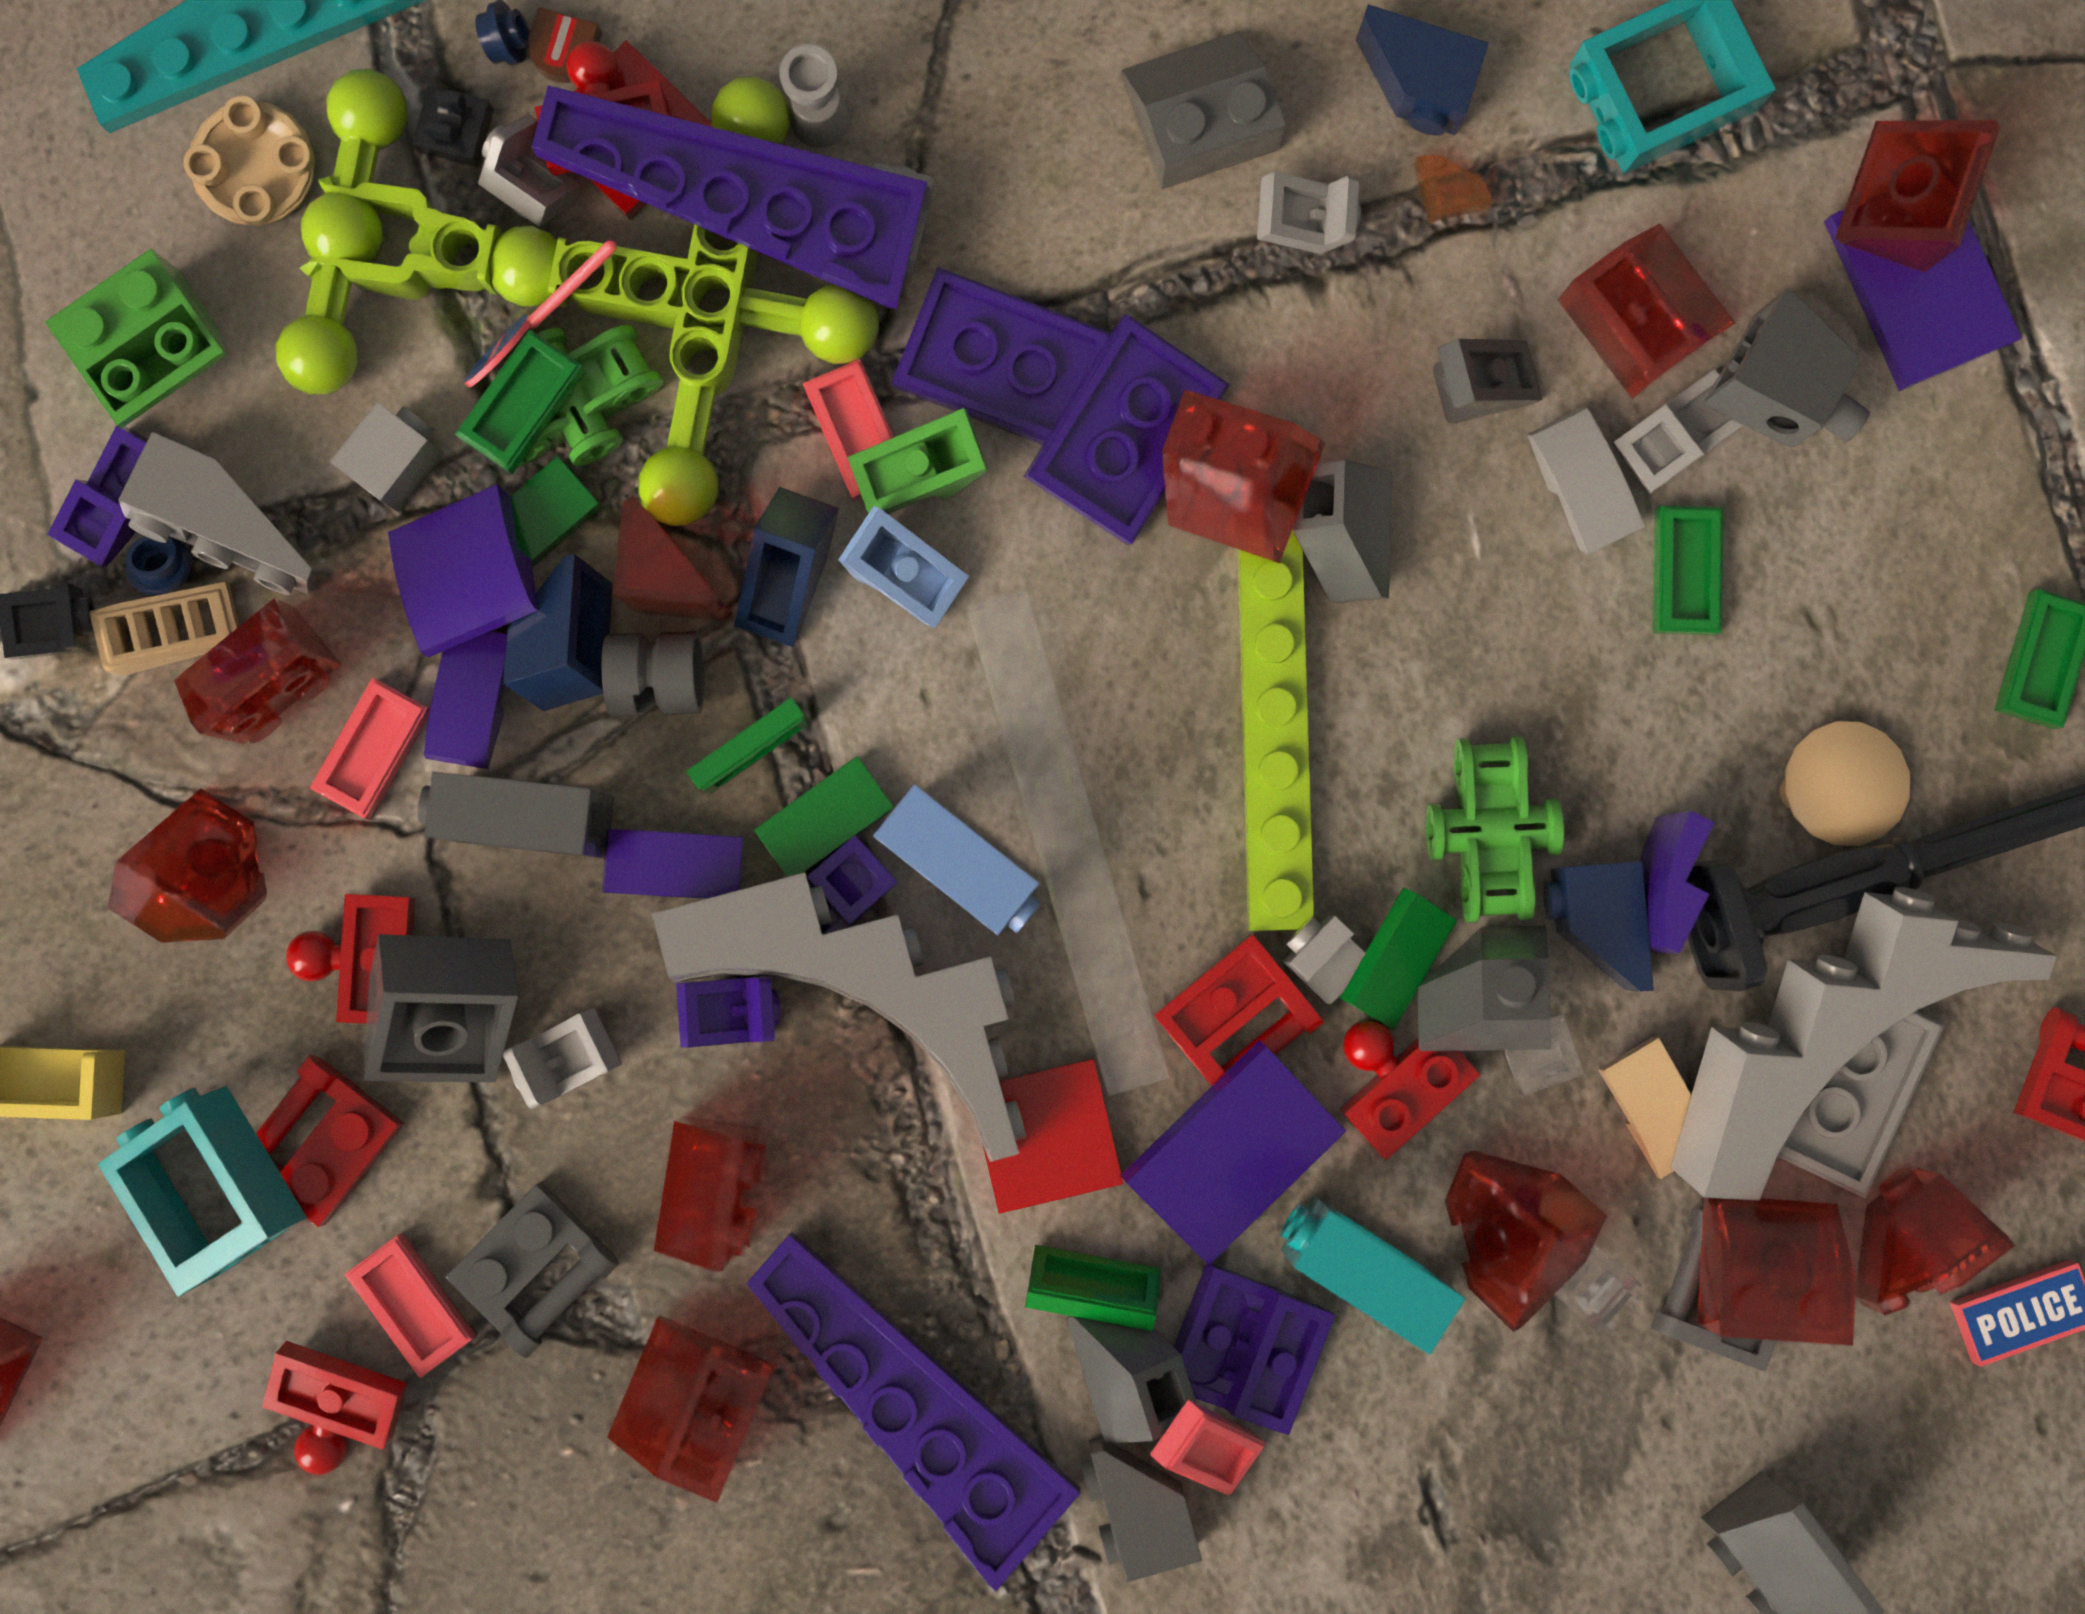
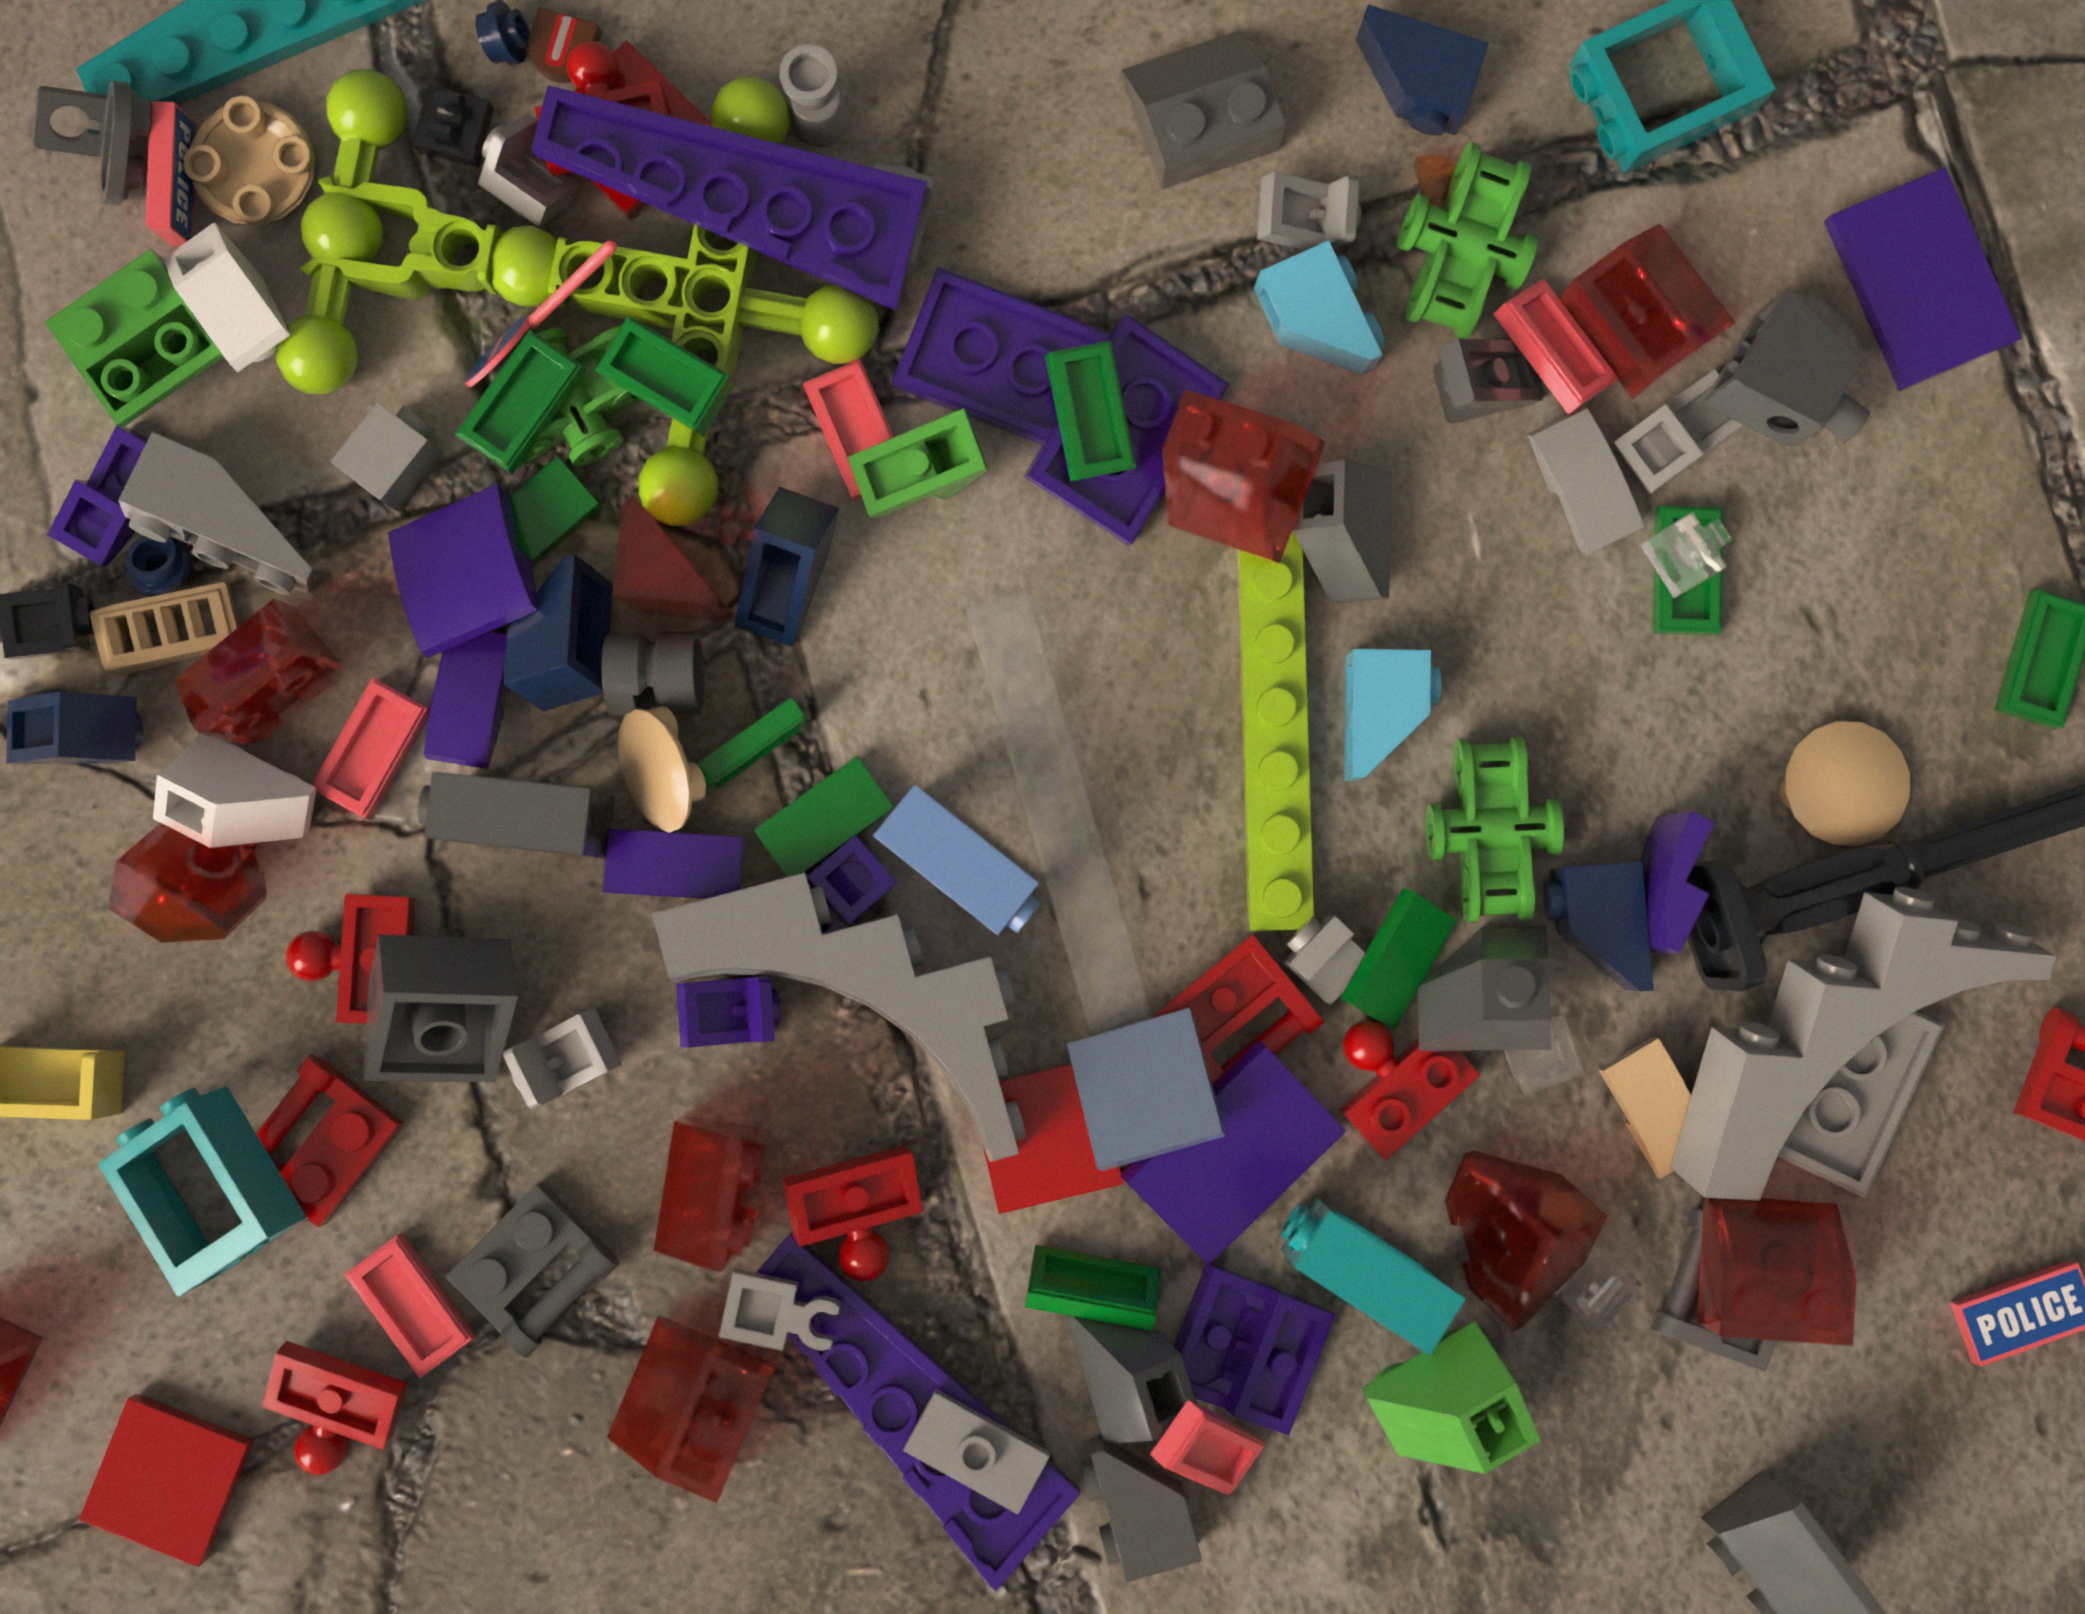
light blue slope [838,506,969,629] -> none
clear red slope [1835,120,2001,273] -> none
clear red slope [1855,1167,2015,1316] -> none
none -> dark blue slope [6,691,143,764]
none -> dark grey bracket [33,80,150,206]
none -> red tile [79,1394,255,1567]
none -> coral tile [145,101,197,246]
none -> white slope [153,730,317,848]
none -> white slope [163,222,290,372]
none -> green tile [595,316,737,437]
none -> tan dish [617,706,706,833]
none -> light grey plate [719,1269,842,1351]
none -> red plate [782,1145,923,1282]
none -> light grey plate [903,1389,1050,1515]
none -> green tile [1045,341,1136,482]
none -> sand blue tile [1067,1008,1226,1171]
none -> medium azure slope [1254,240,1385,375]
none -> medium azure slope [1344,649,1441,782]
none -> bright green slope [1361,1321,1541,1474]
none -> bright green axle [1397,141,1538,339]
none -> coral tile [1493,278,1619,415]
none -> clear tile [1640,512,1732,598]

